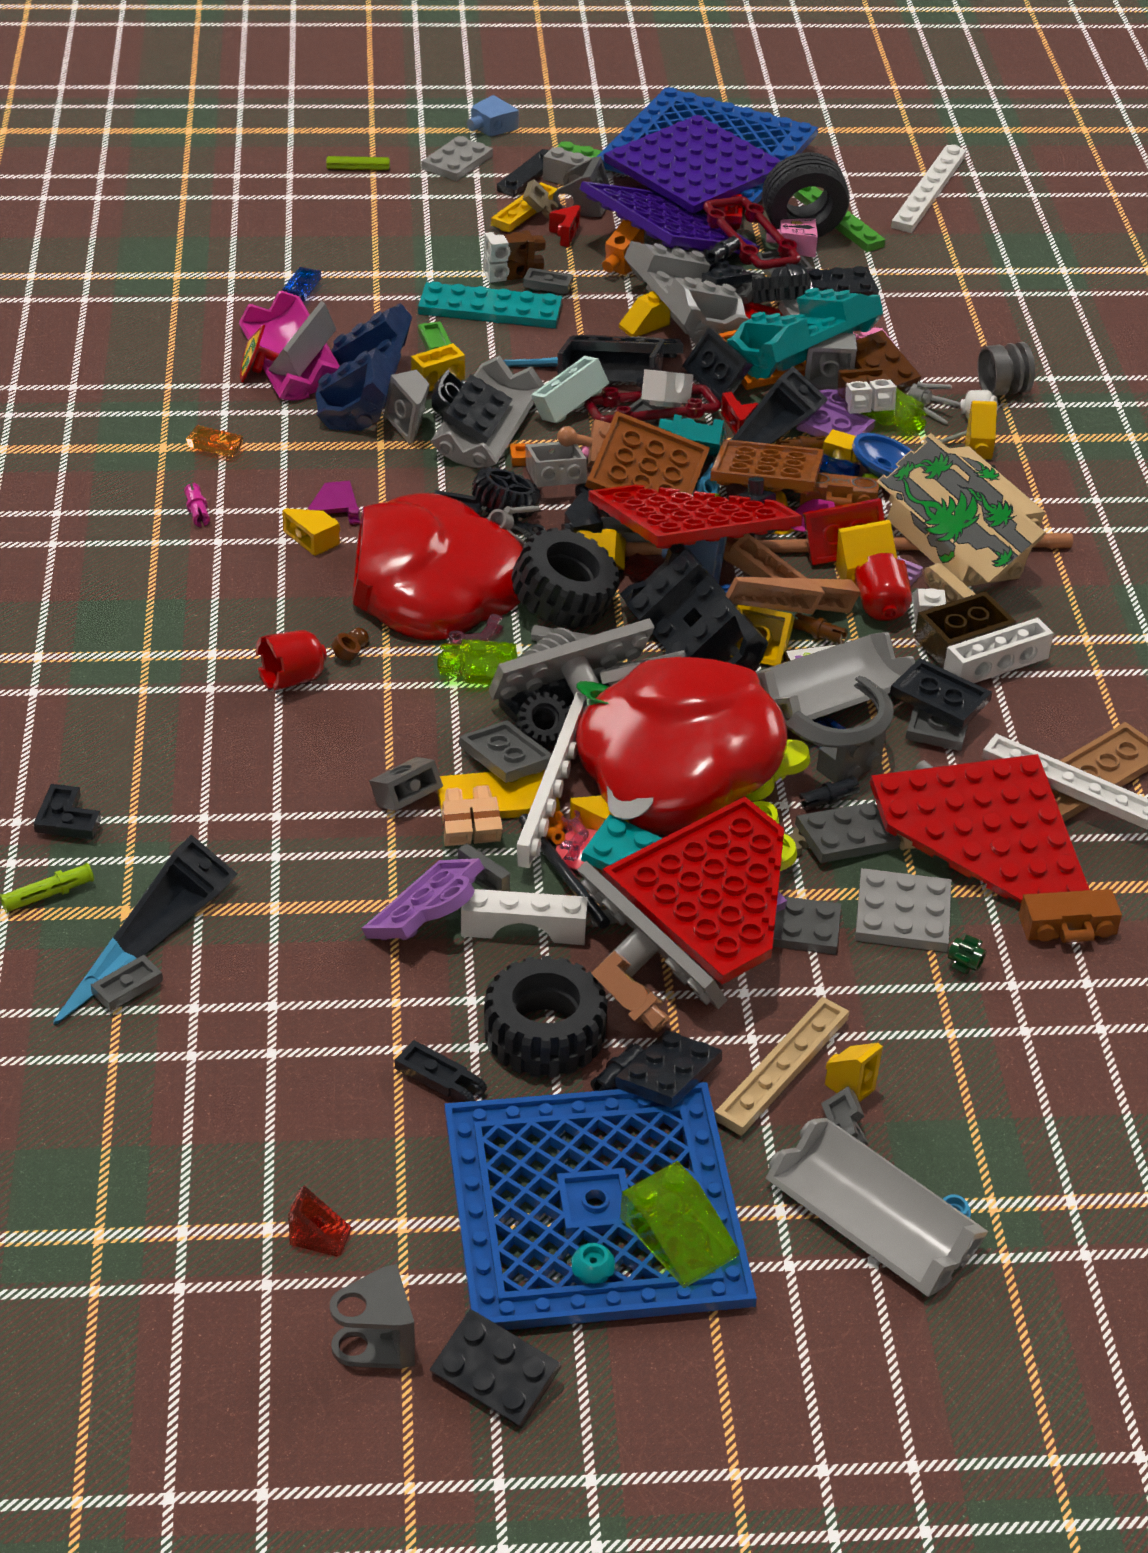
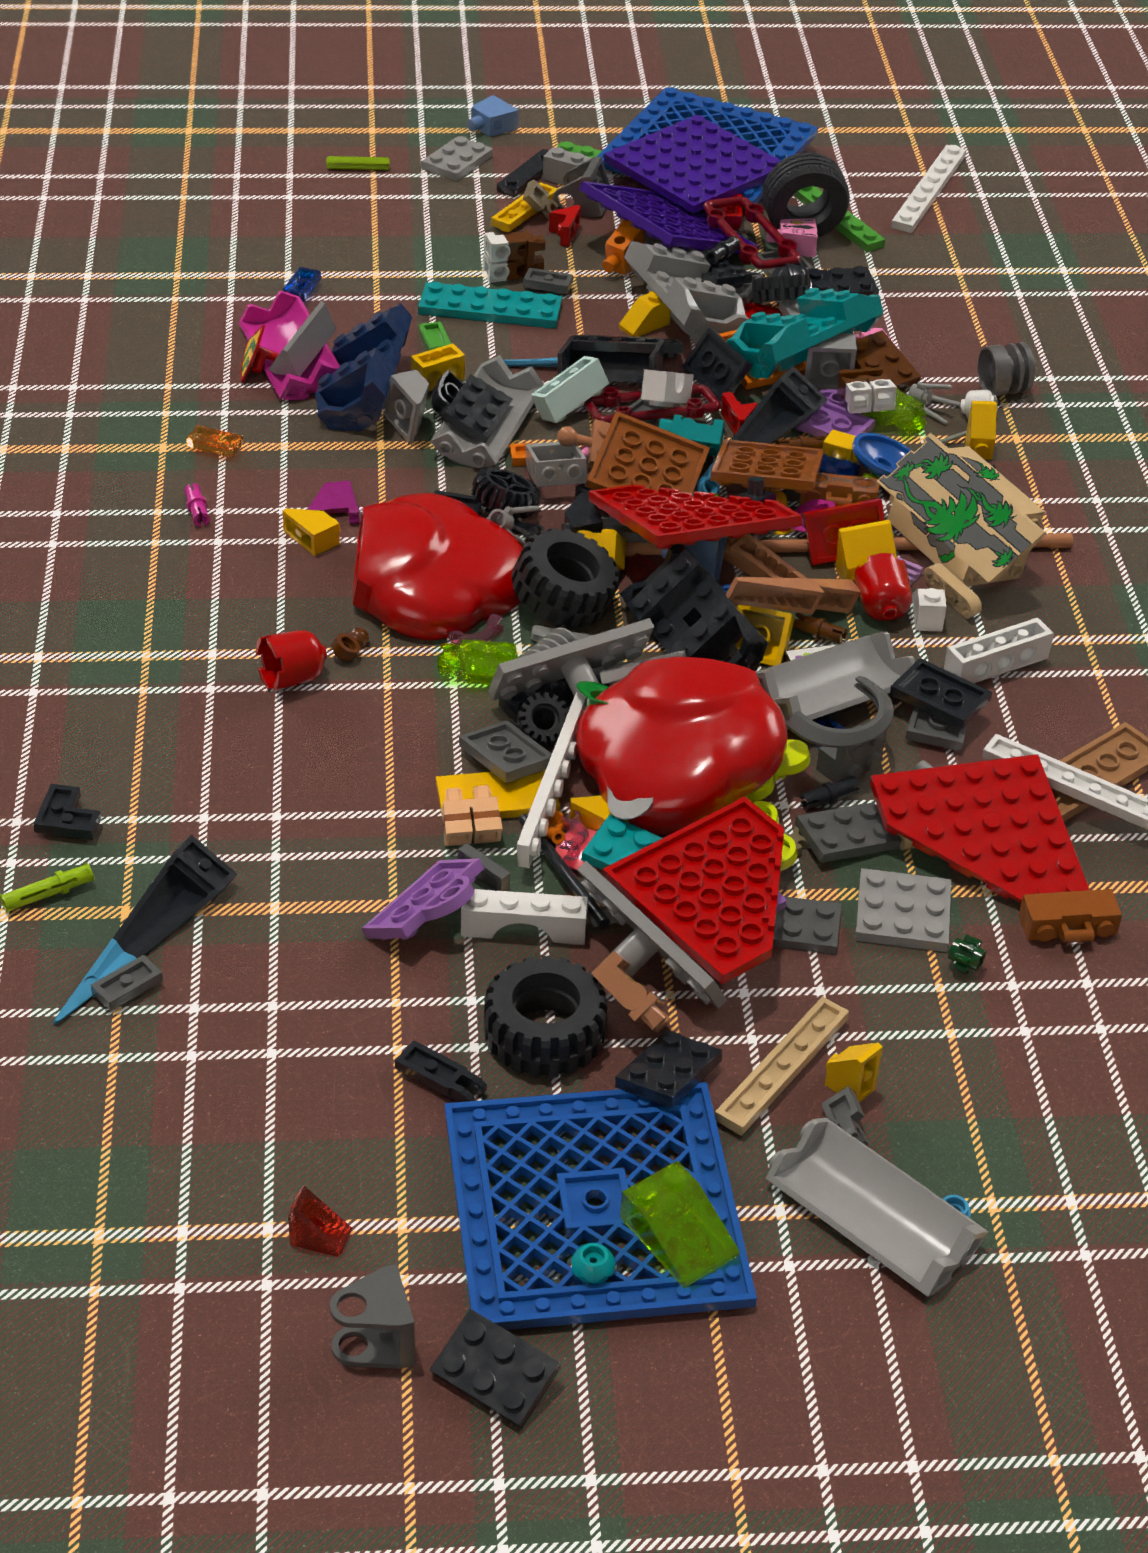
dark grey brick [369,757,443,811] -> none
black pin [591,1043,644,1091] -> none
dark brown brick [914,591,1016,669] -> none

